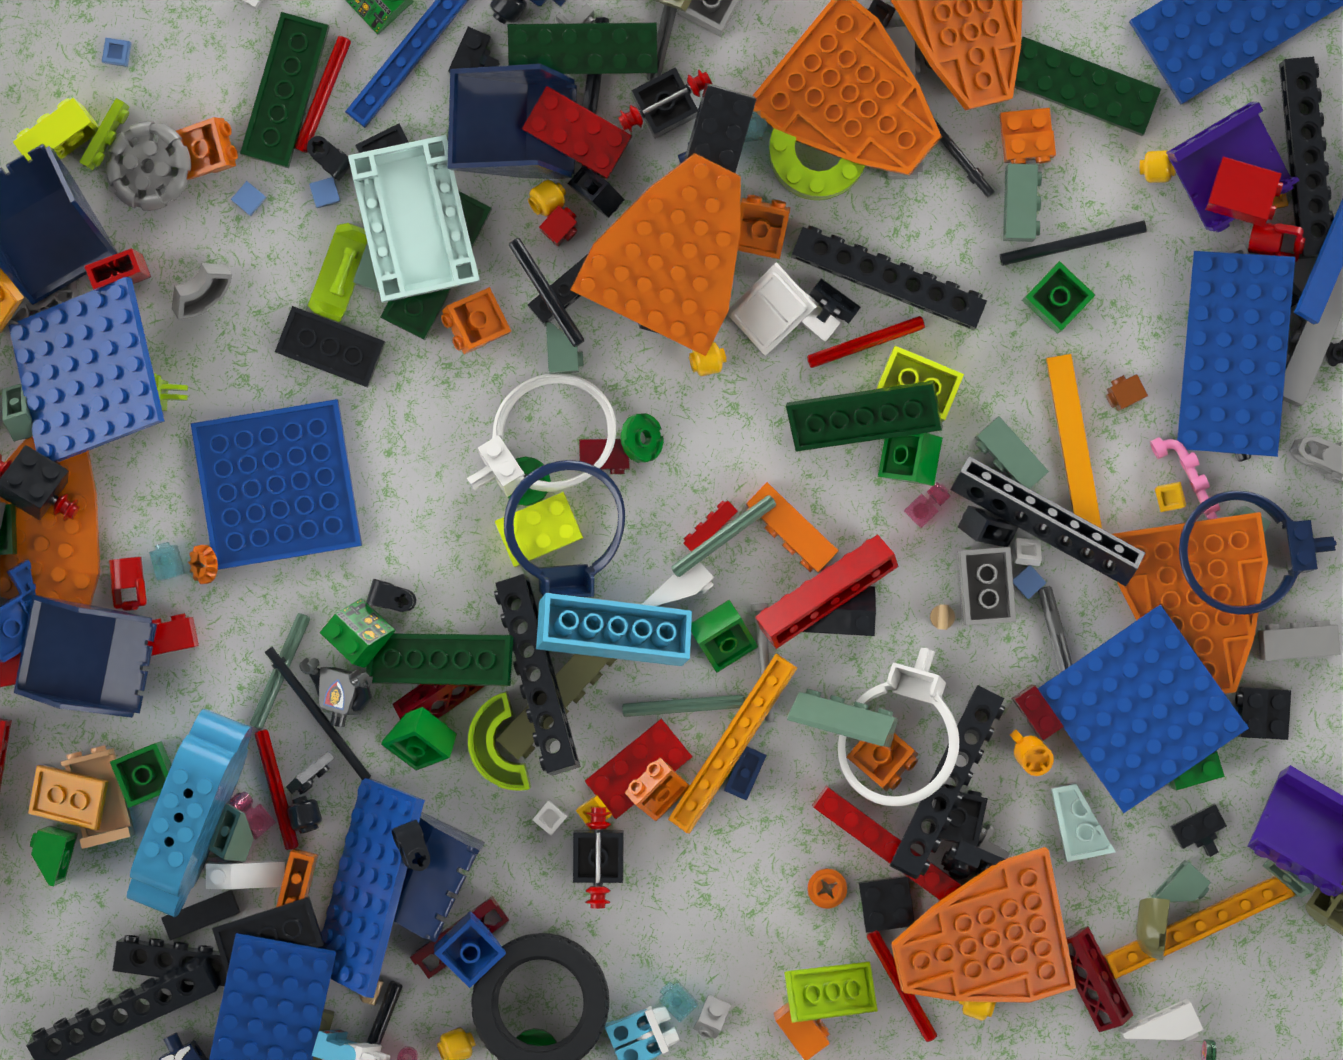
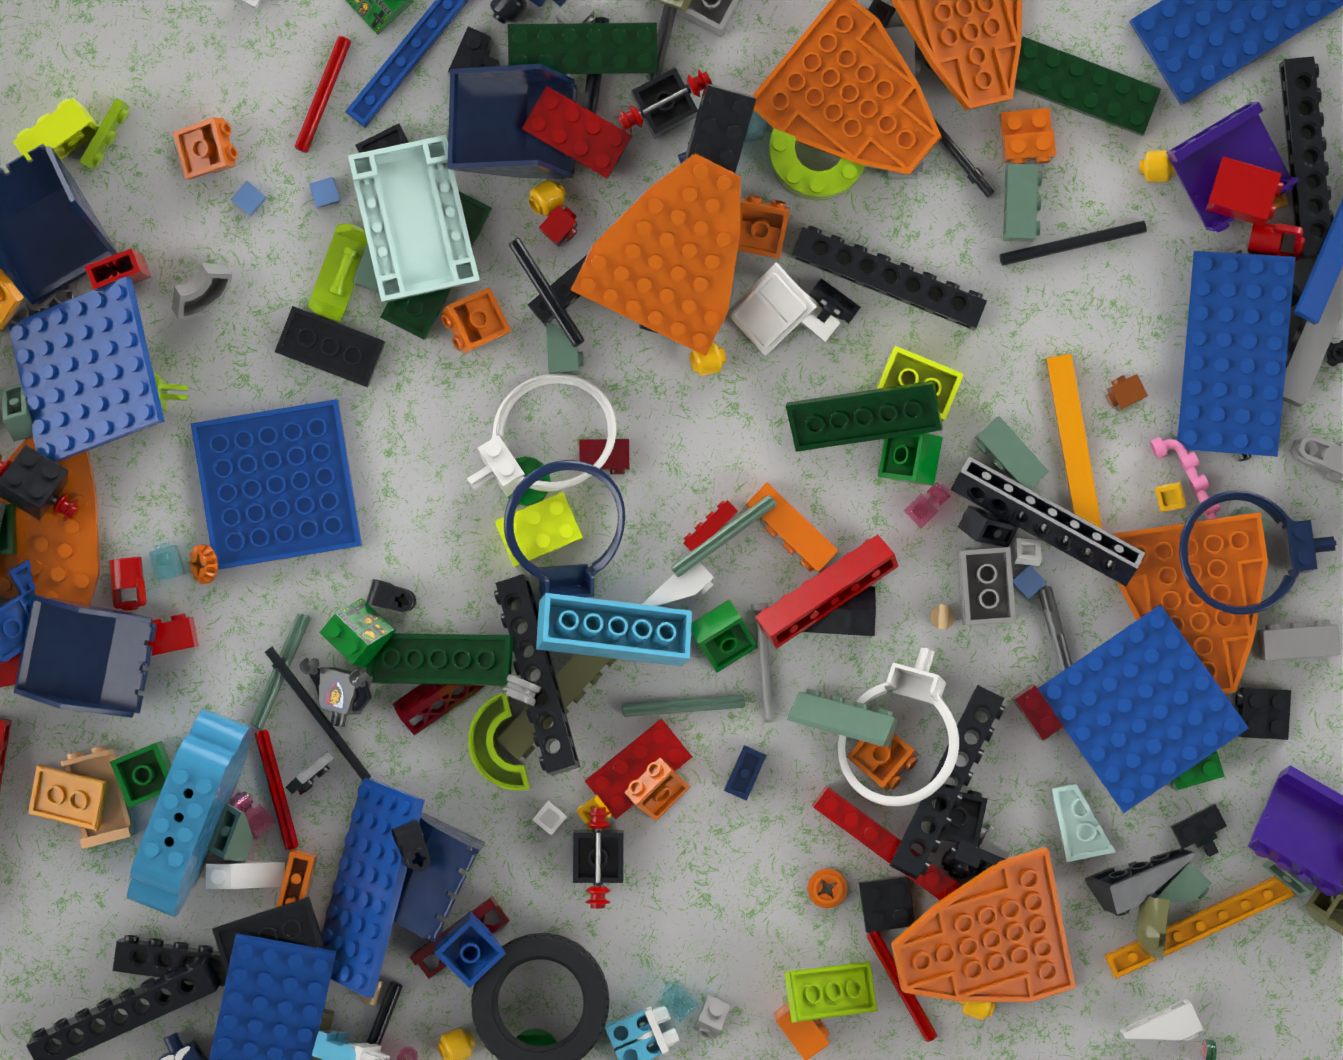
green slope [30,826,78,887] -> none
medium blue tile [102,38,131,67] -> none
light grey plate [106,121,191,211] -> none
black tile [161,889,241,941] -> none
dark green plate [240,12,330,169] -> none
black head [286,796,322,834] -> none
black piece [307,136,350,181] -> none
green slope [381,707,457,771] -> none
black slope [567,165,625,218] -> none
green tile [621,413,664,463] -> none
light orange tile [668,654,798,834] -> none
red axle [807,316,925,368] -> none
light orange piece [1009,729,1054,776] -> none
green brick [1022,261,1095,334] -> none
dark red fence [1066,926,1133,1032] -> none
none -> light grey wheel [501,674,541,706]
none -> black wedge [1085,848,1195,916]

